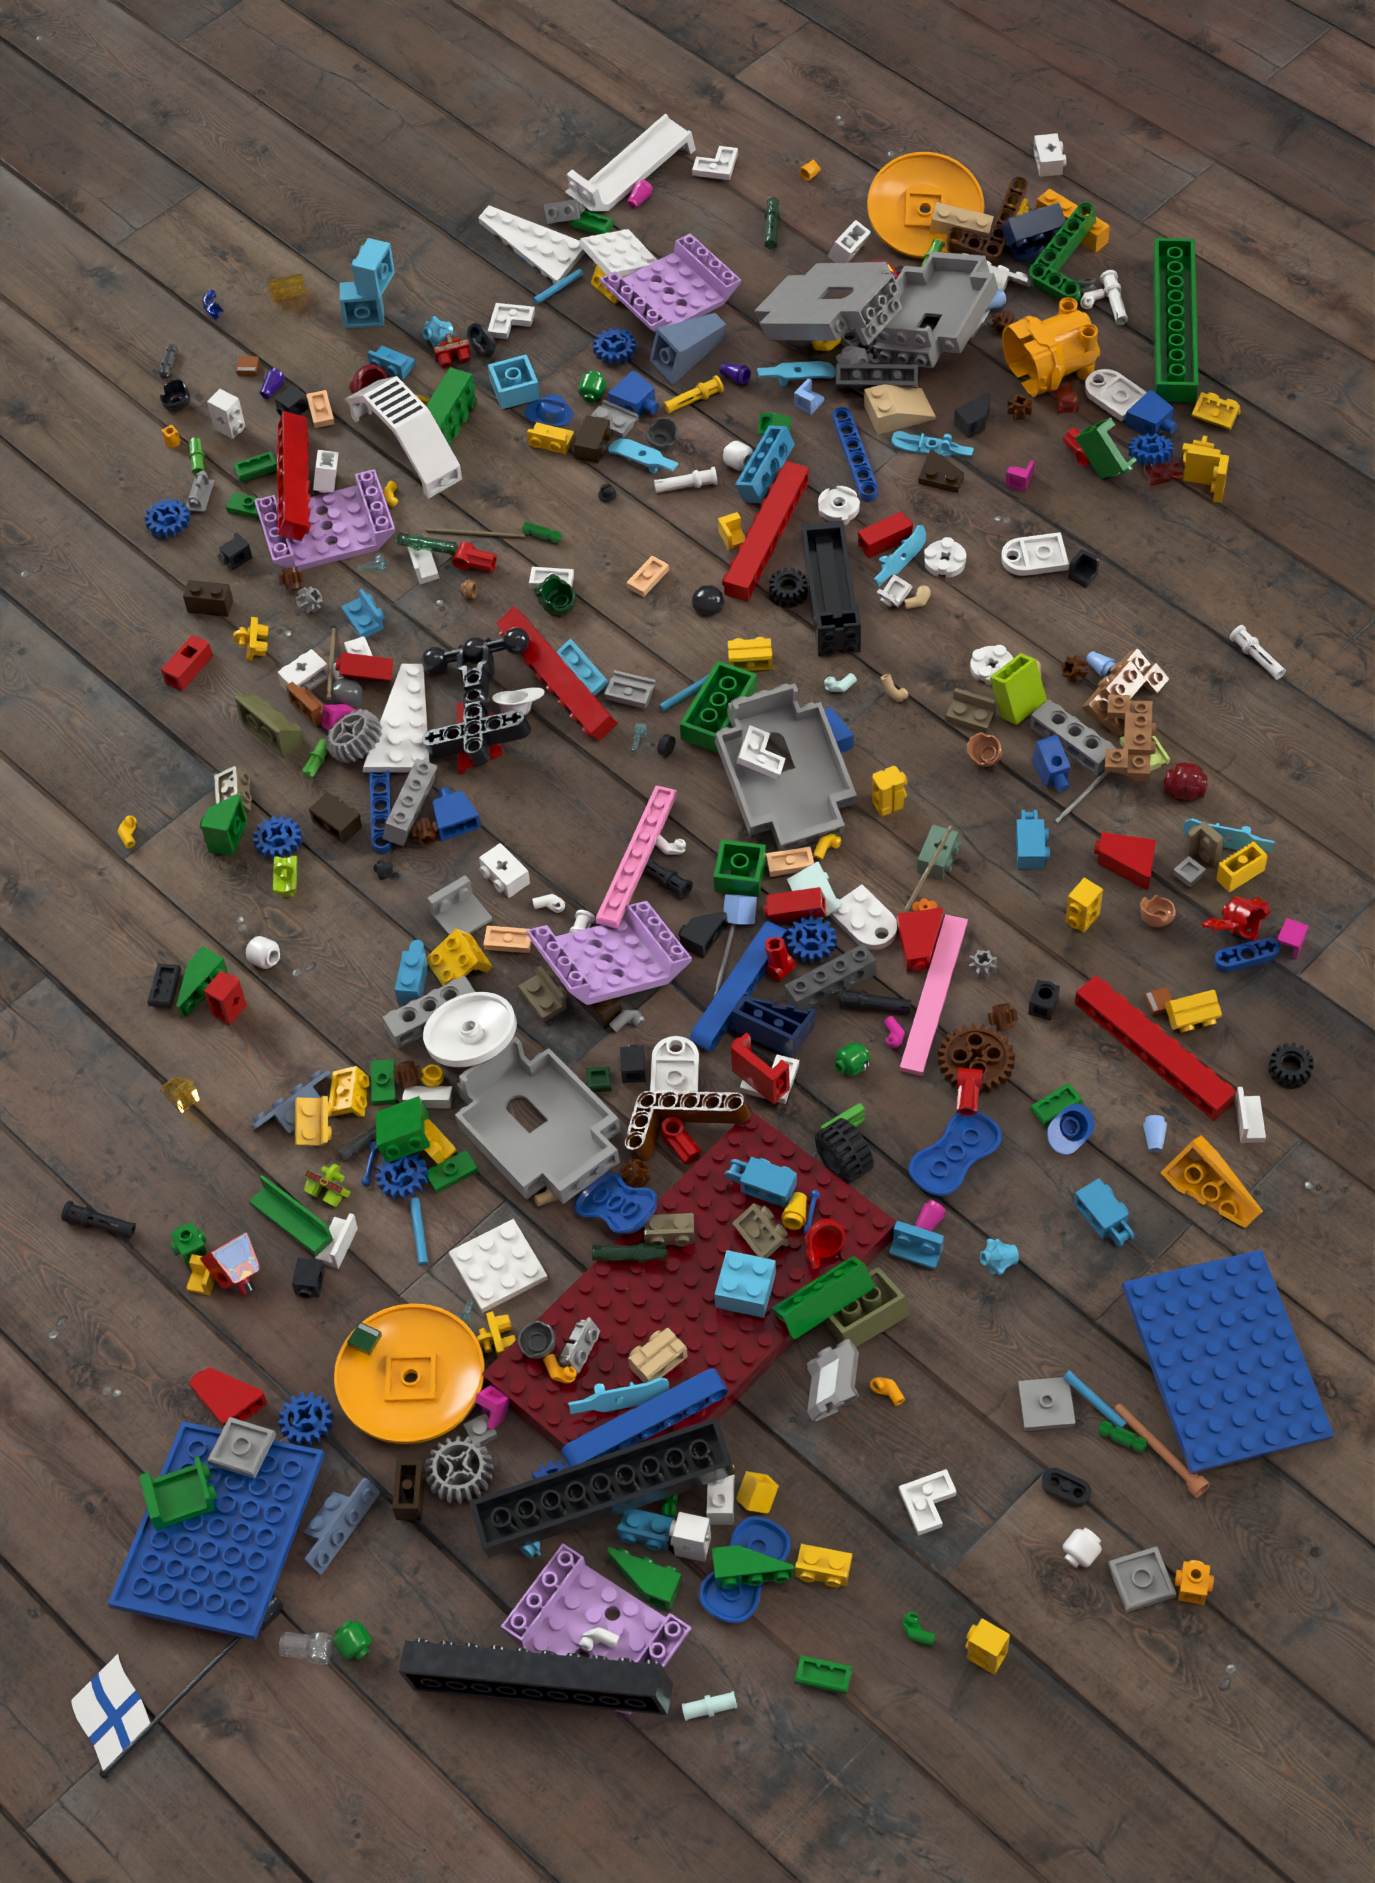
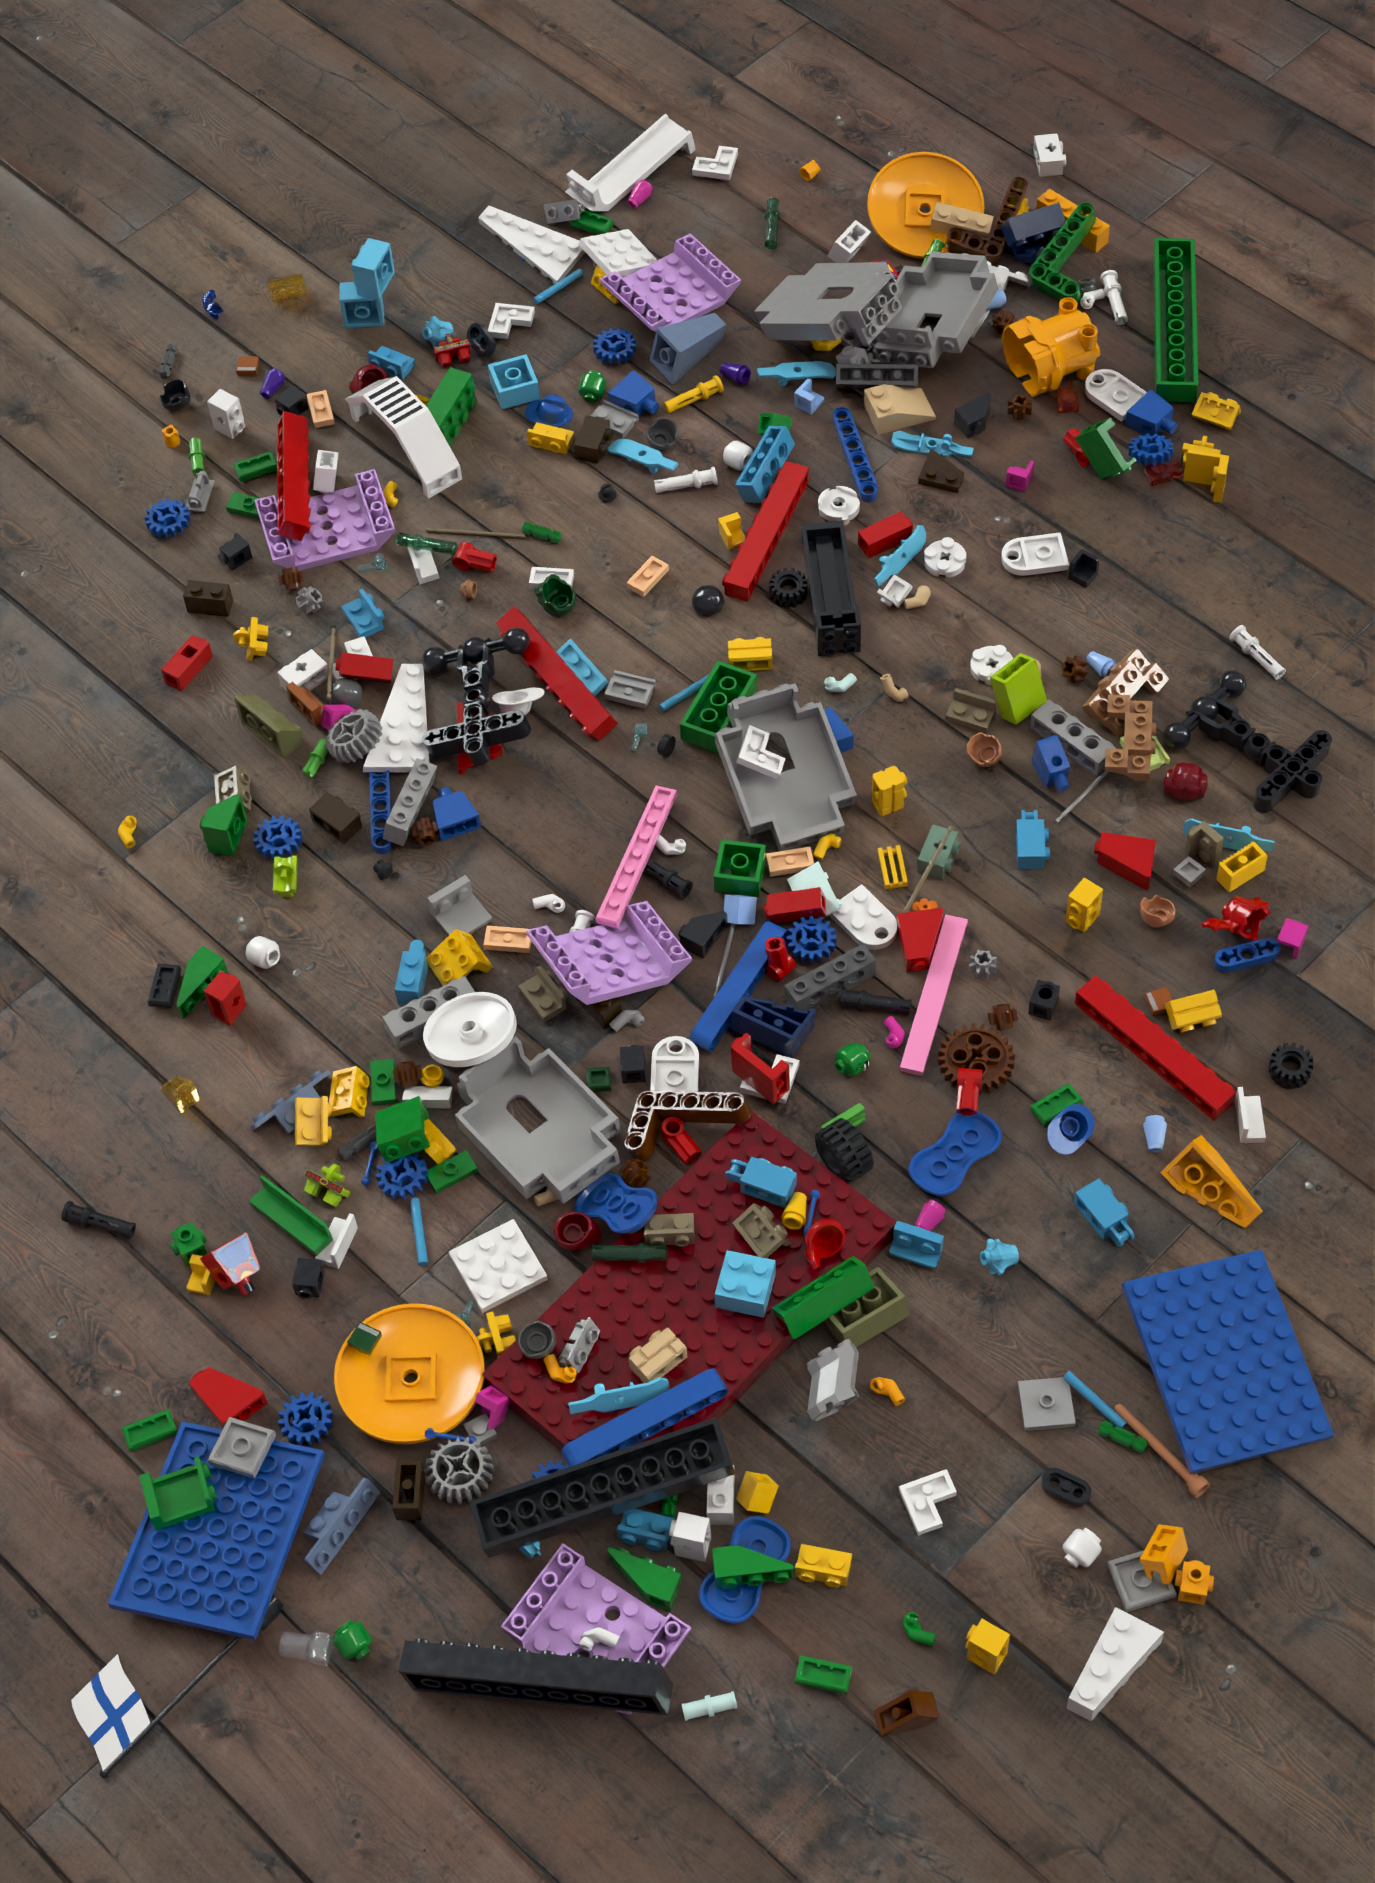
white brick [479,843,530,898] -> none
none -> green plate [121,1409,178,1452]
none -> blue hinge [425,1428,477,1444]
none -> dark red hair [553,1212,601,1251]
none -> reddish brown slope [874,1690,940,1737]
none -> yellow tile [878,845,908,889]
none -> white wedge [1067,1607,1164,1721]
none -> light orange hinge [1140,1524,1188,1585]
none -> black piece [1163,670,1332,813]

